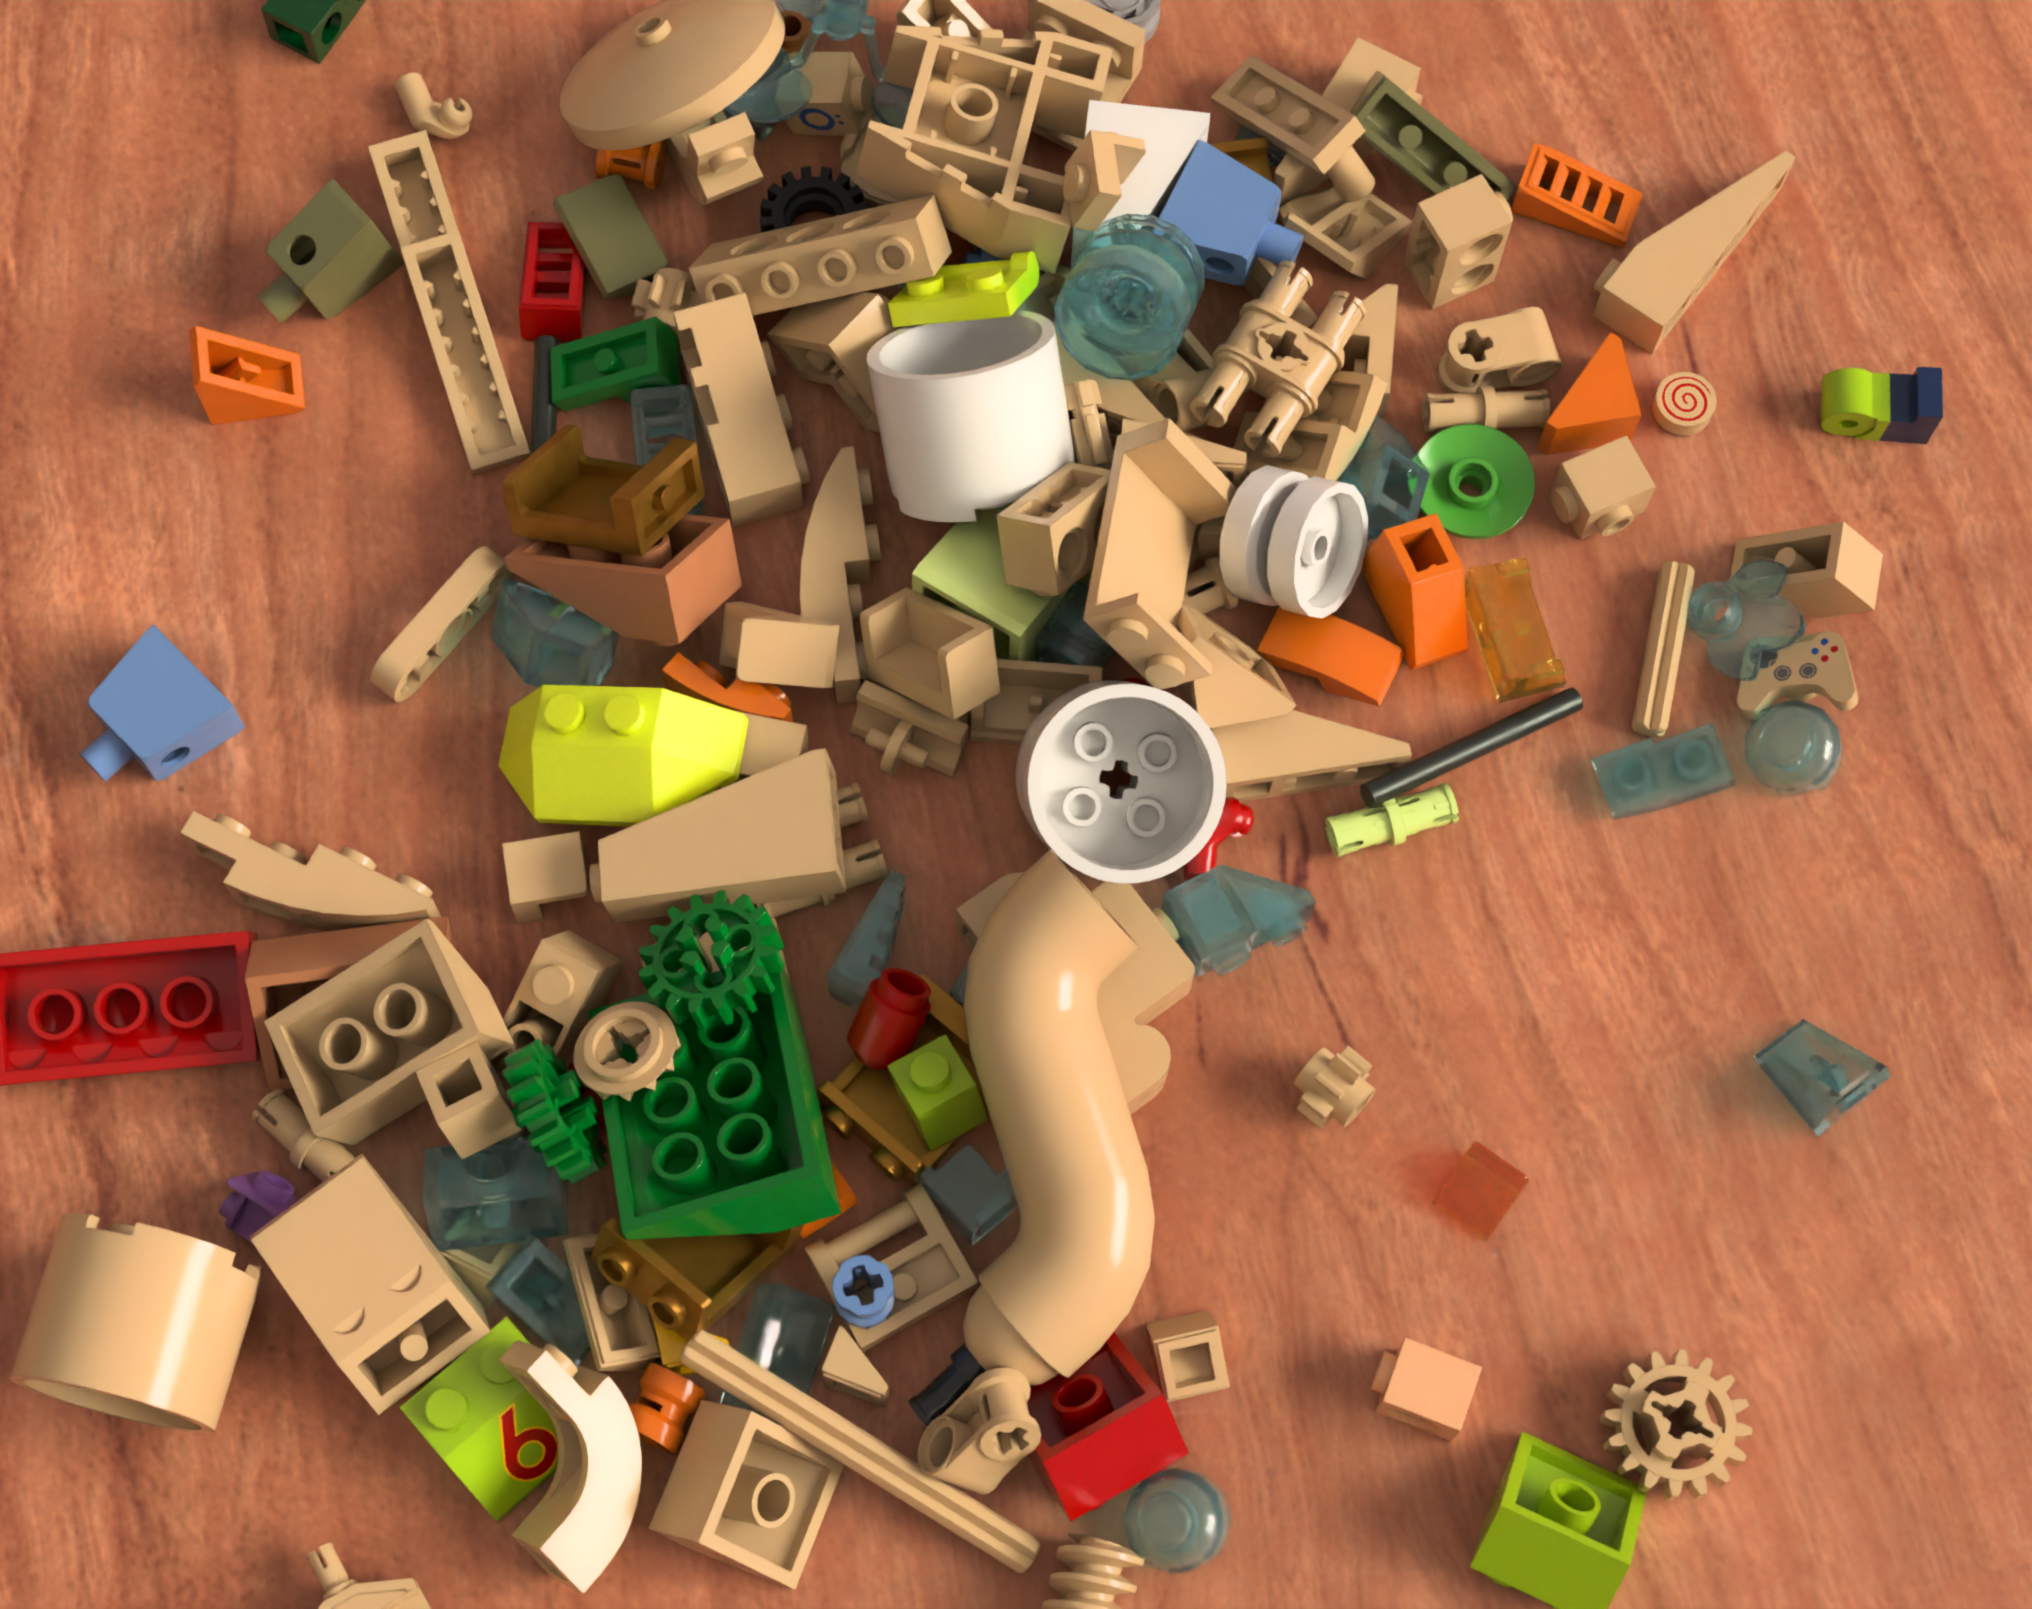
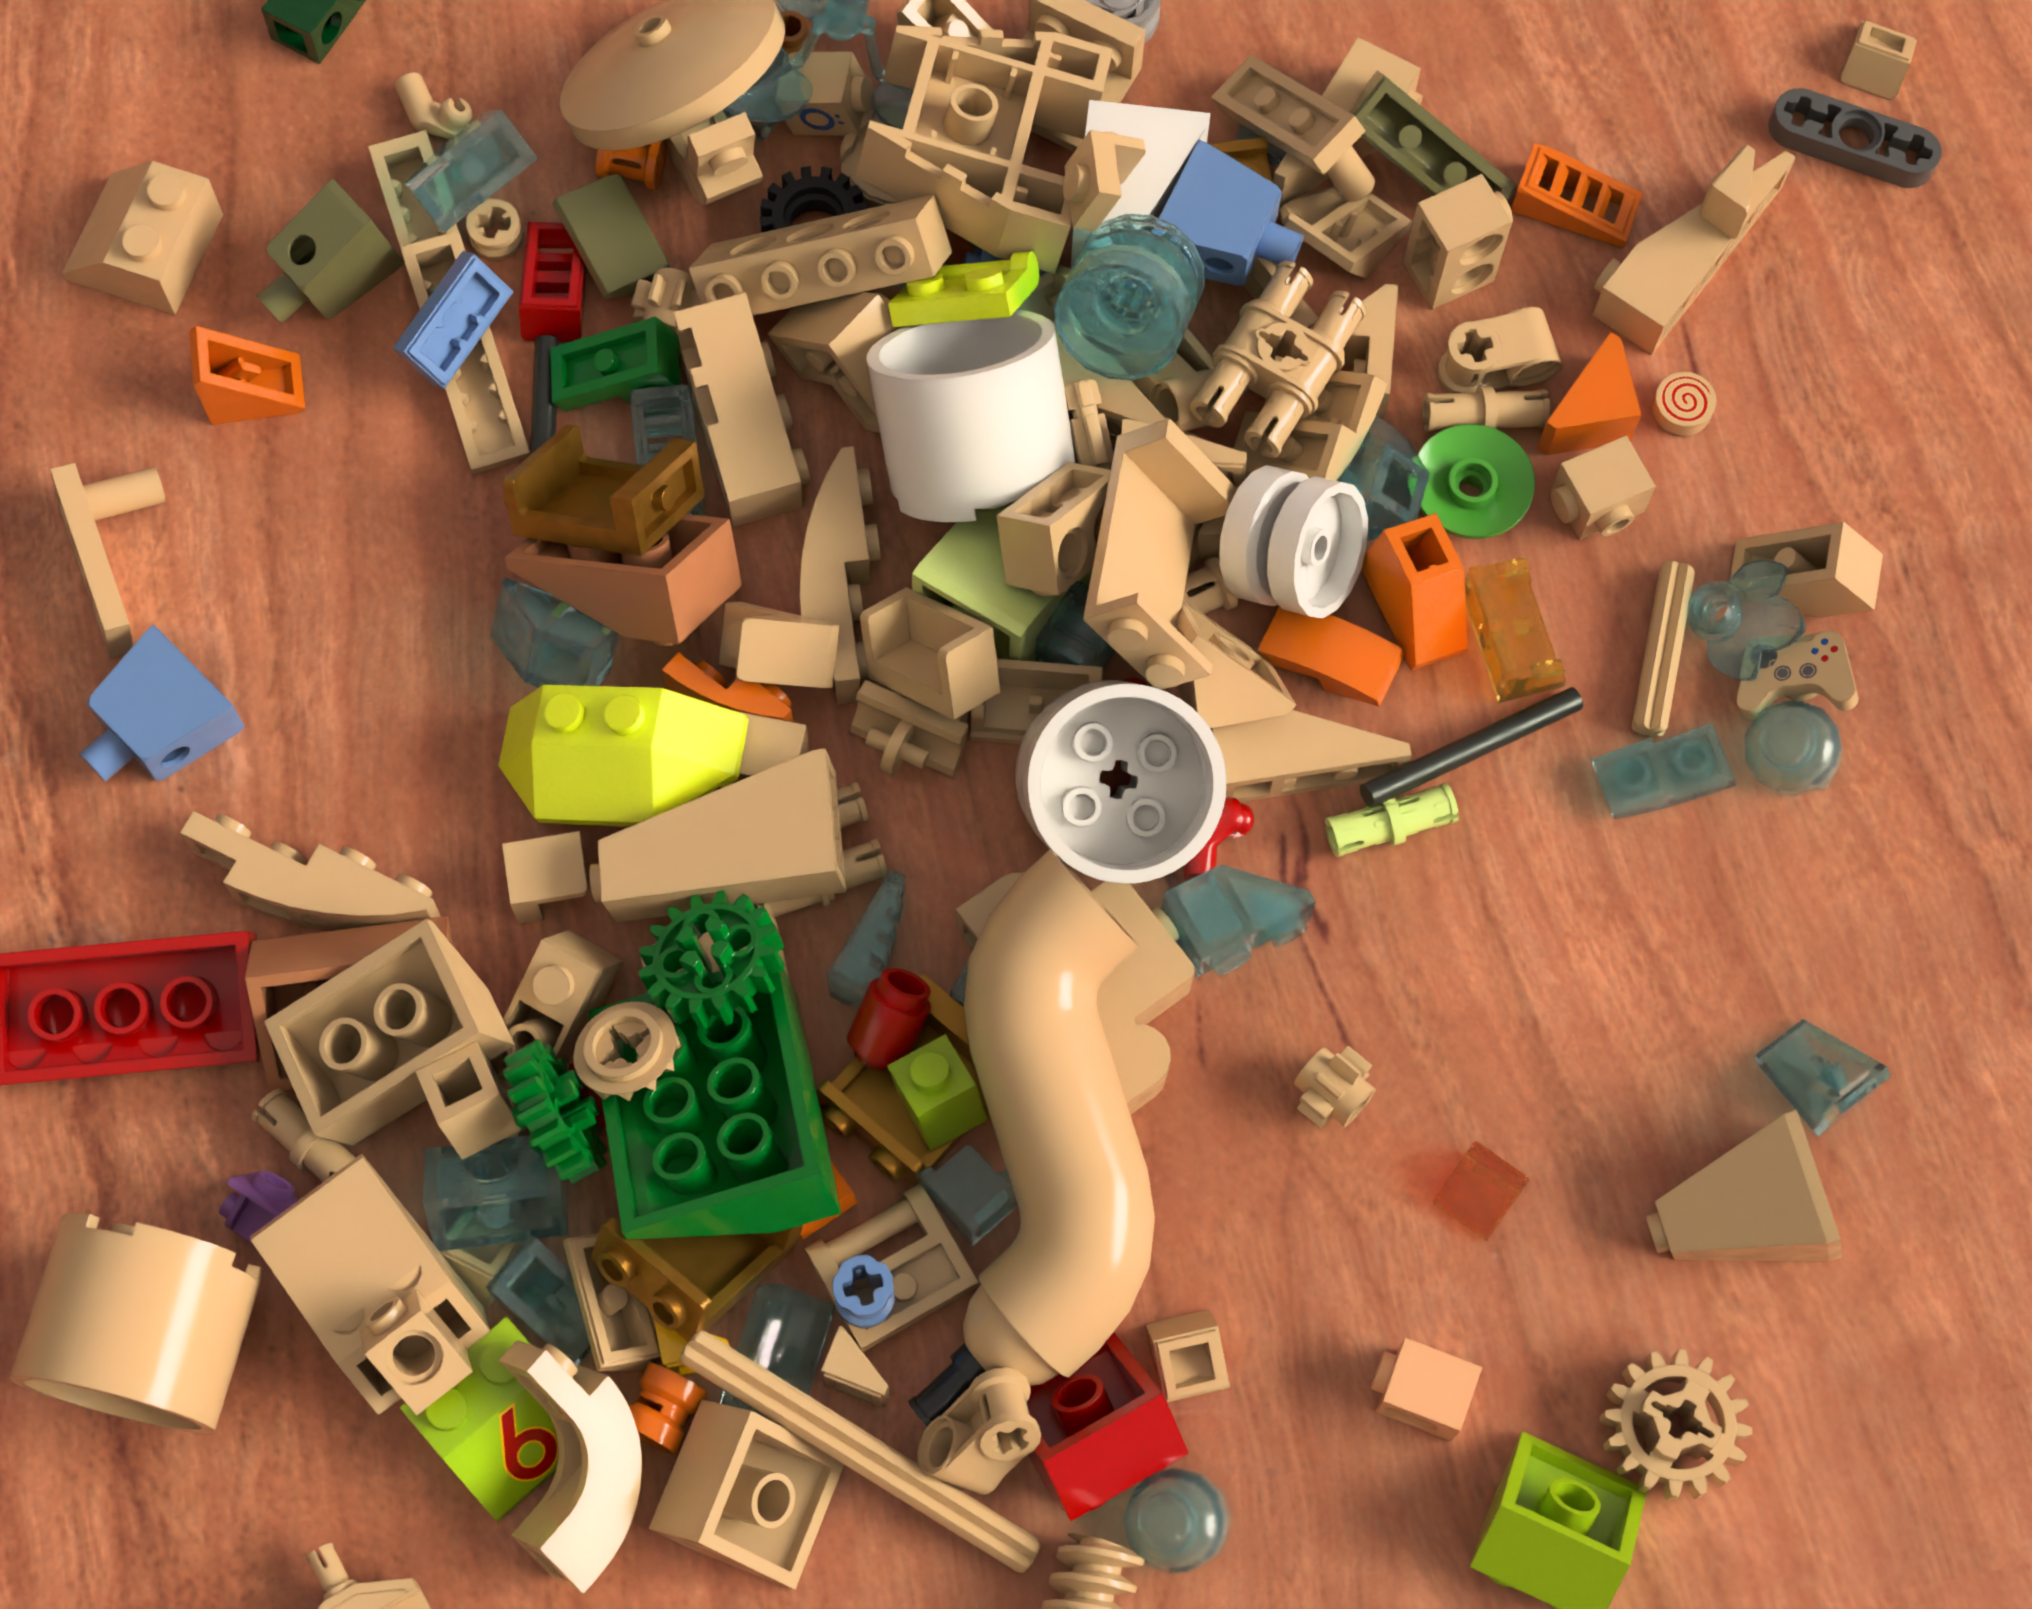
tan beam [370,546,513,702] -> none
leg [1821,367,1943,444] -> none
none -> tan piece [50,463,166,658]
none -> tan slope [62,161,223,315]
none -> tan brick [361,1289,473,1416]
none -> medium blue plate [392,251,514,389]
none -> clear light blue slope [405,109,538,232]
none -> tan bush [466,199,523,261]
none -> tan slope [1646,1110,1842,1262]
none -> tan slope [1699,145,1755,239]
none -> dark grey beam [1768,88,1942,188]
none -> tan slope [1841,20,1917,99]

